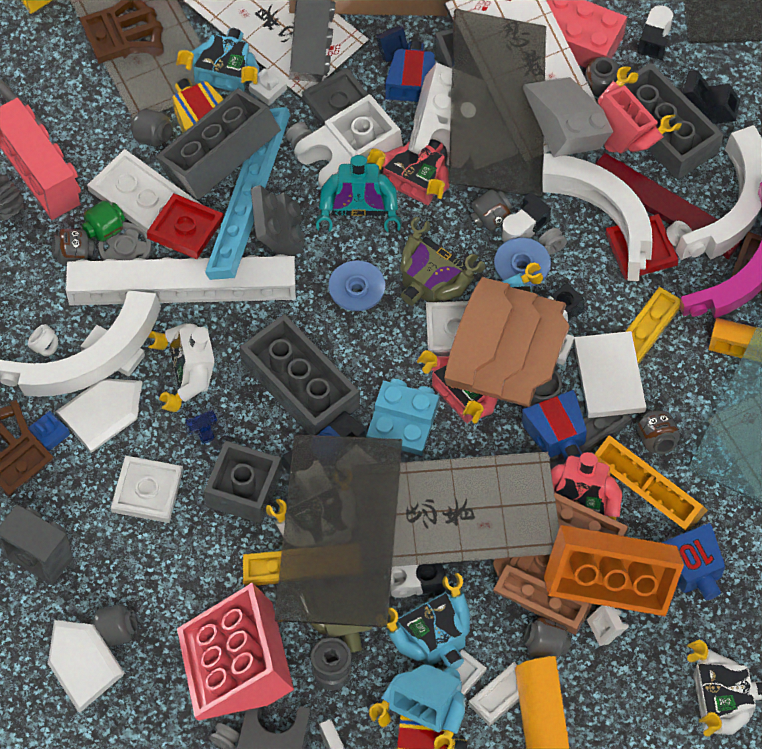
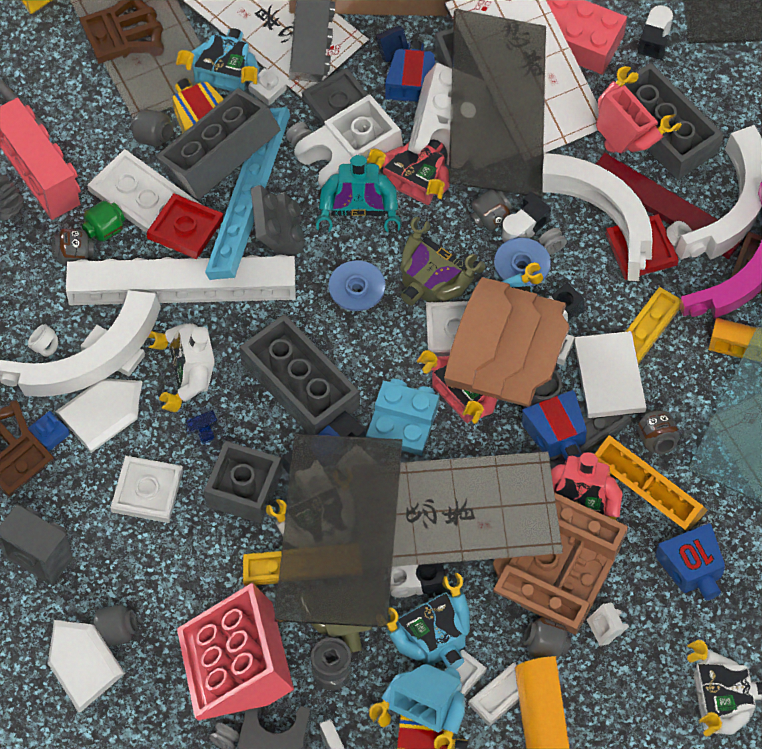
light grey wheel [99,222,152,261] -> none
light grey slope [522,77,613,157] -> none
orange brick [544,525,684,616] -> none
dark grey head [585,57,620,97] -> none
black brick [683,70,741,124] -> none

